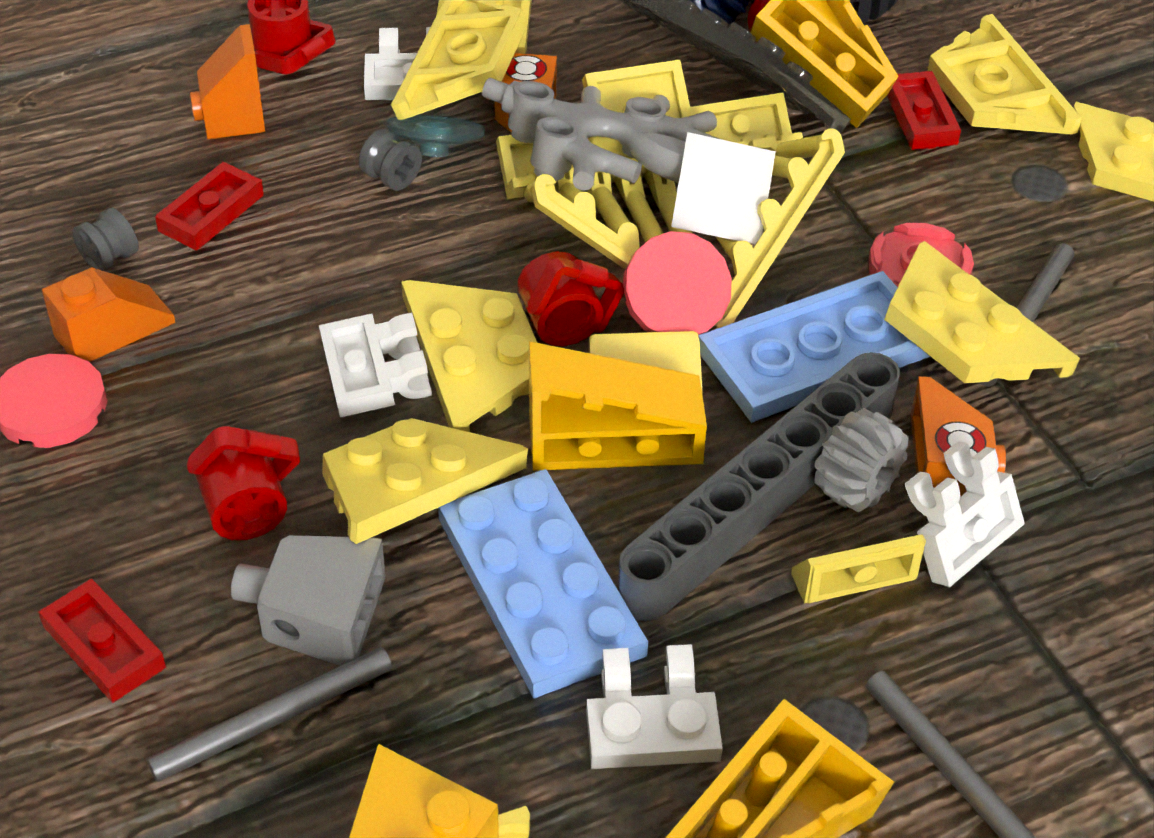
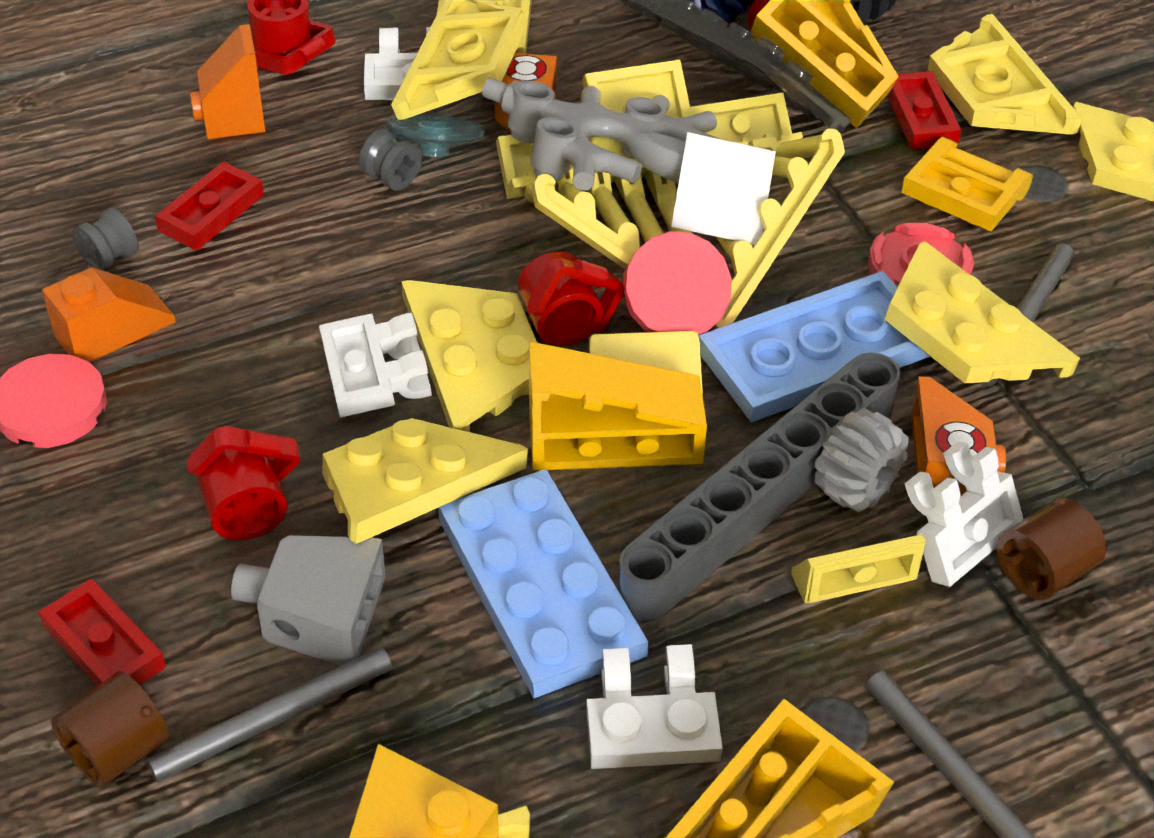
none -> reddish brown piece [51,671,169,788]
none -> yellow plate [902,137,1033,232]
none -> reddish brown piece [996,497,1107,600]

